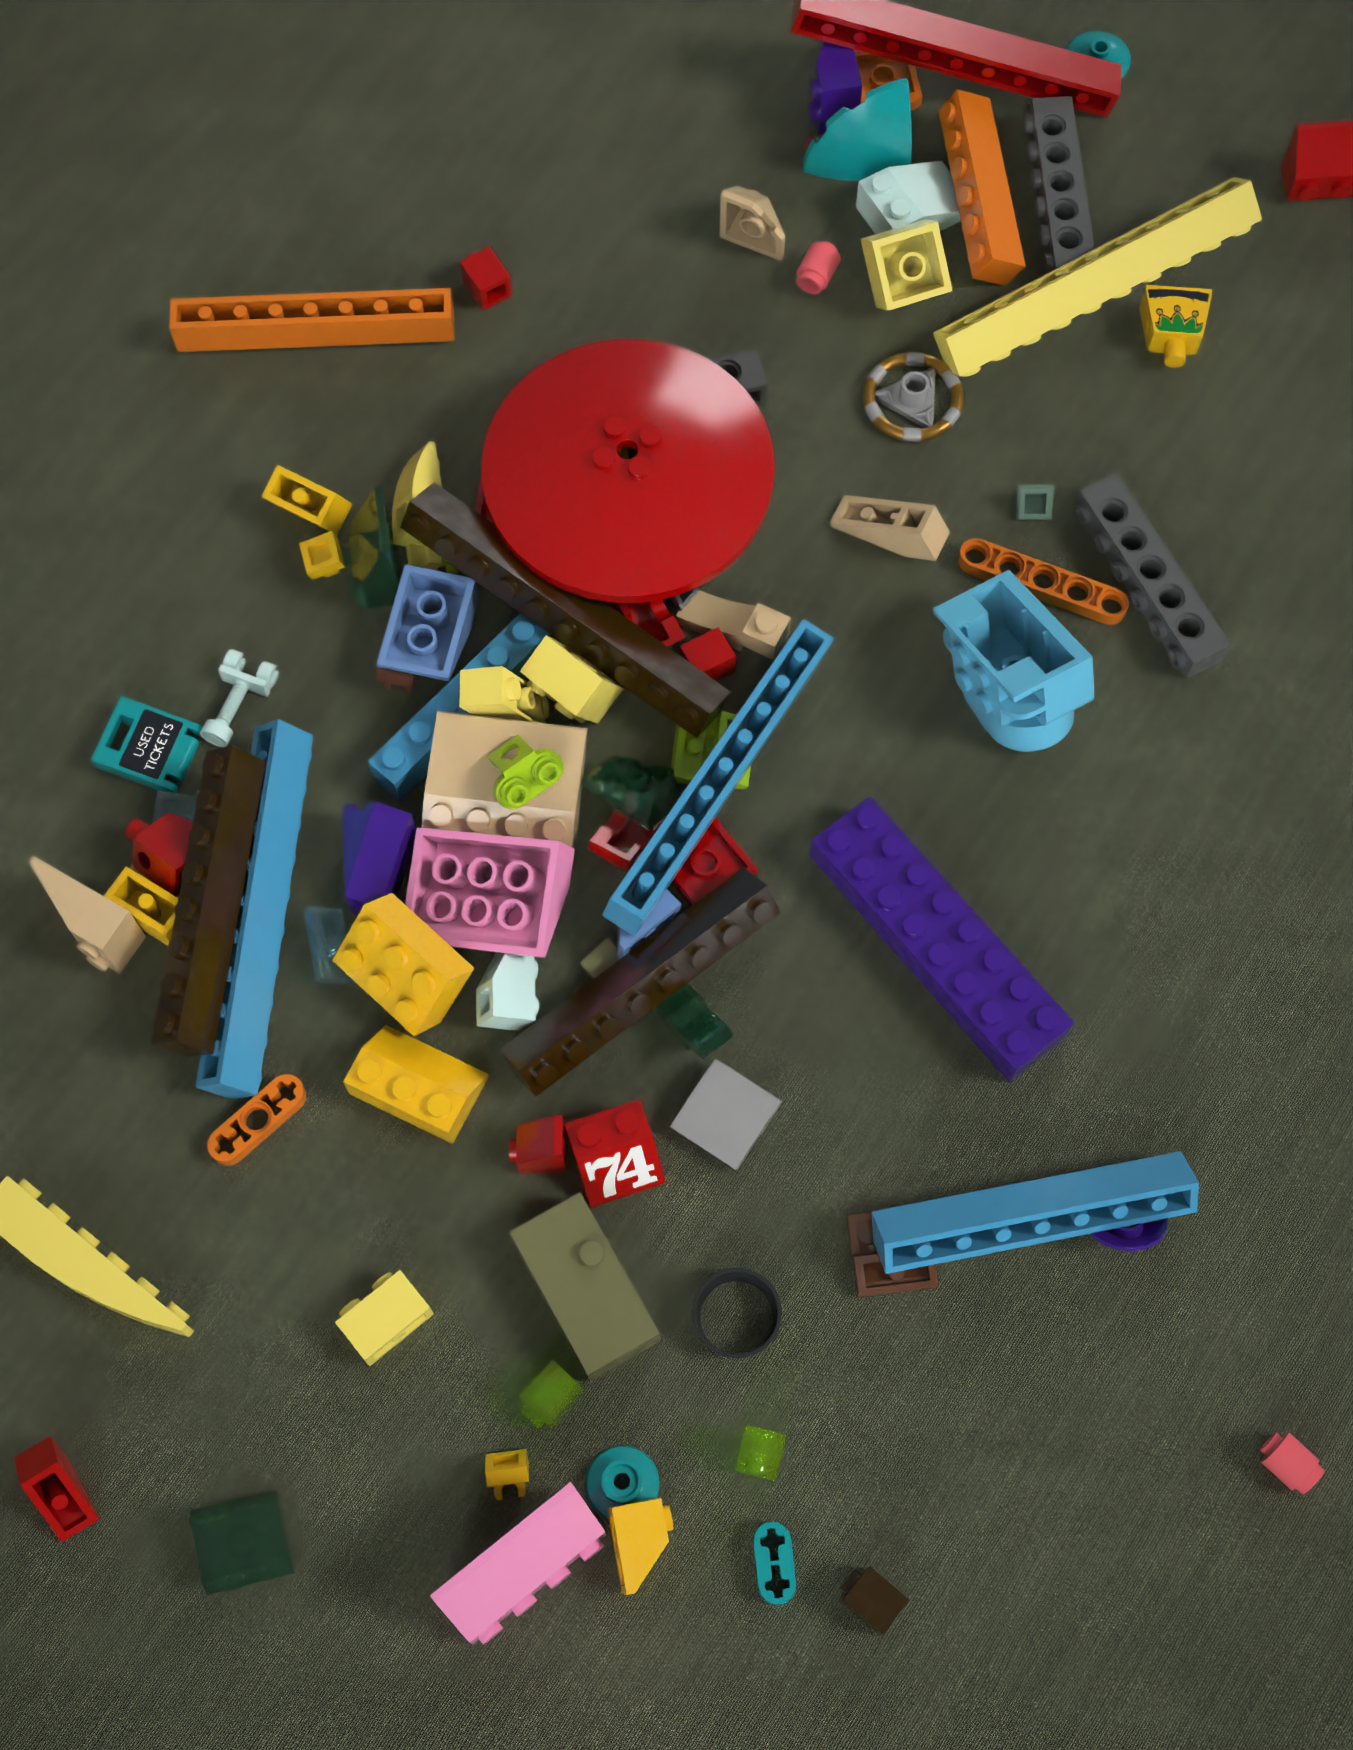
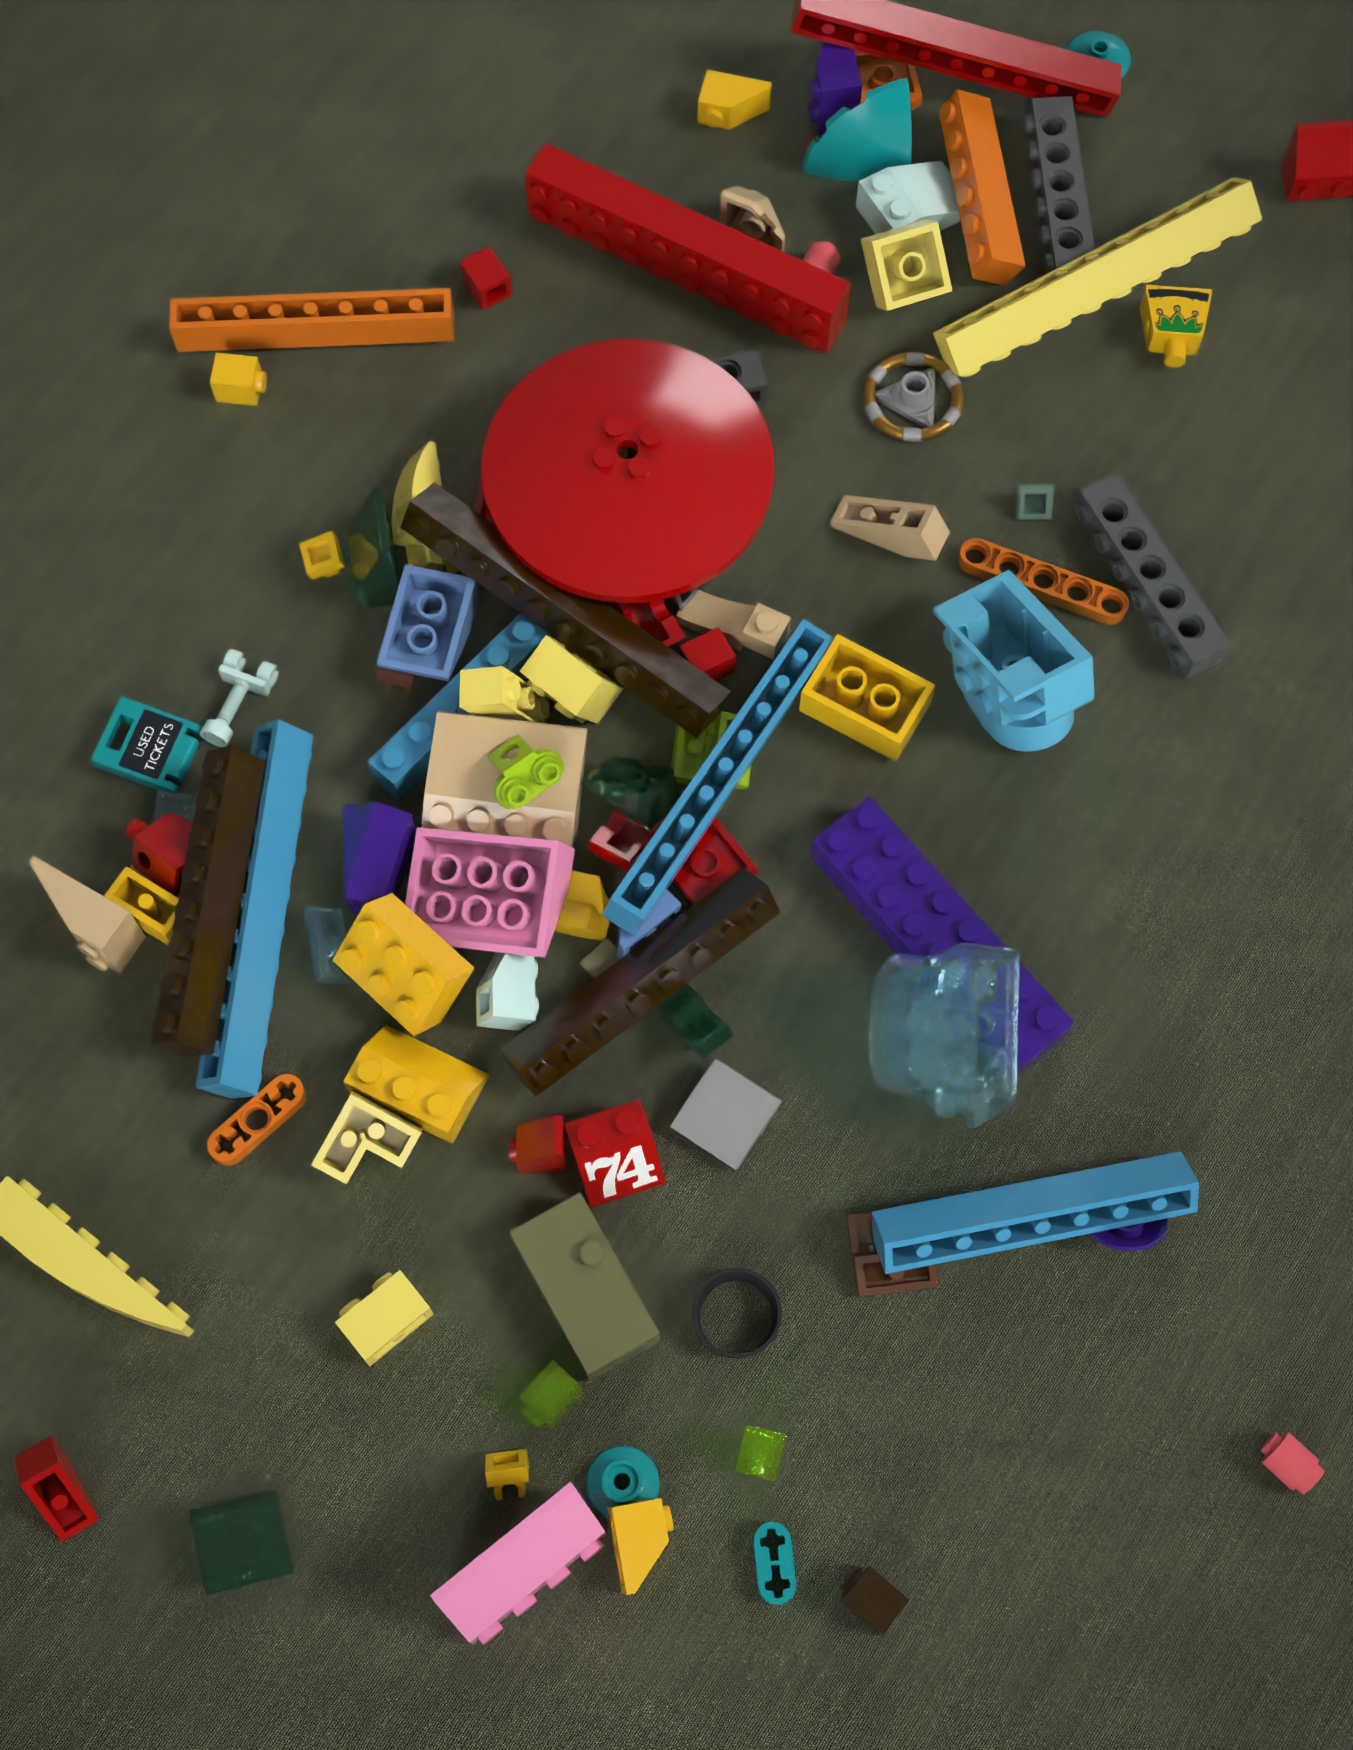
yellow brick [261,465,353,536] -> none
none -> yellow brick [210,353,267,406]
none -> light yellow brick [311,1090,422,1184]
none -> red brick [524,142,851,354]
none -> yellow slope [554,870,611,942]
none -> yellow slope [697,69,772,130]
none -> yellow brick [799,634,935,762]
none -> clear light blue brick [869,943,1020,1129]

